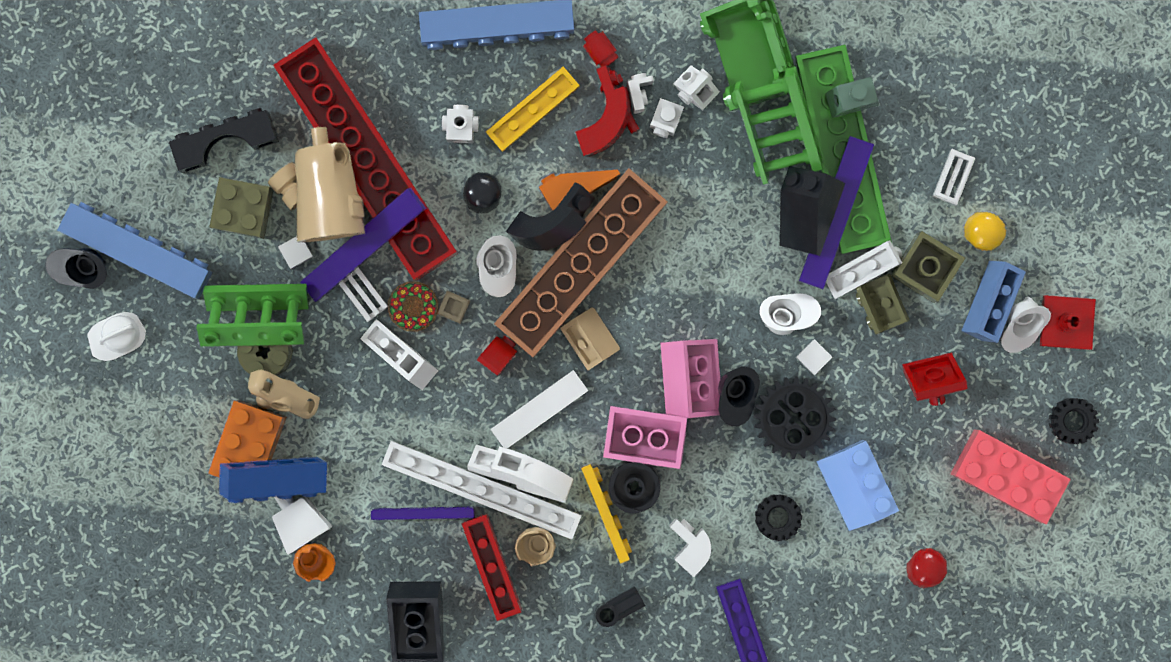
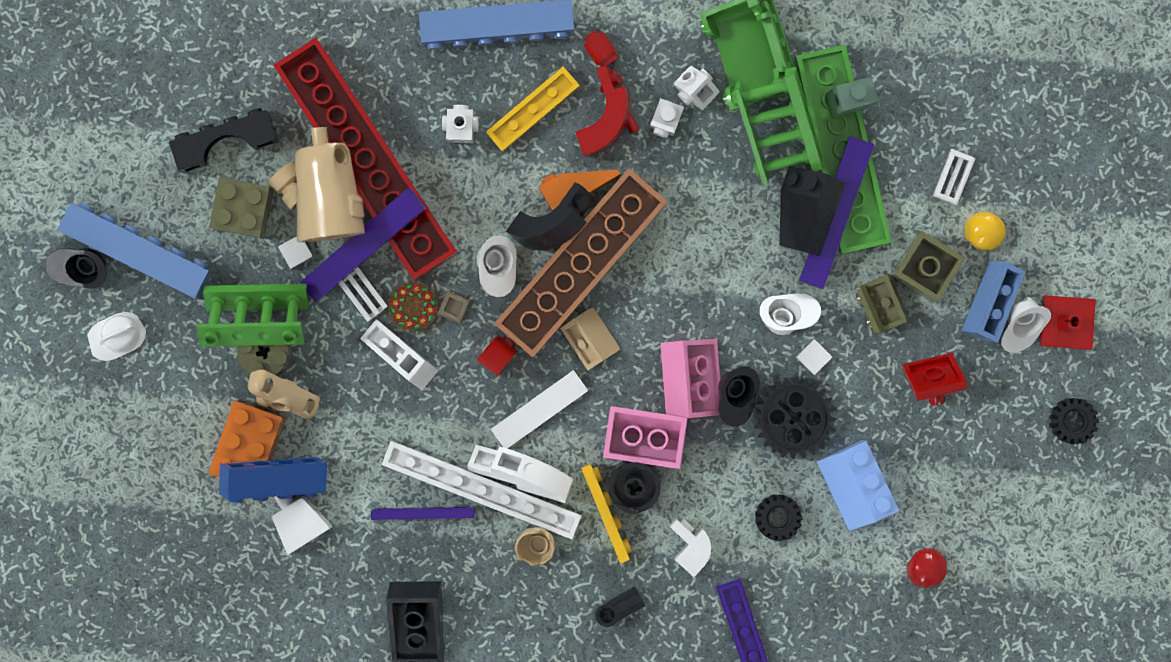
orange hair [293,543,336,582] -> none
red brick [462,513,522,621] -> none
black hair [463,172,502,214] -> none
white bracket [627,73,654,114] -> none
white piece [826,241,902,299] -> none
coral brick [950,430,1071,525] -> none

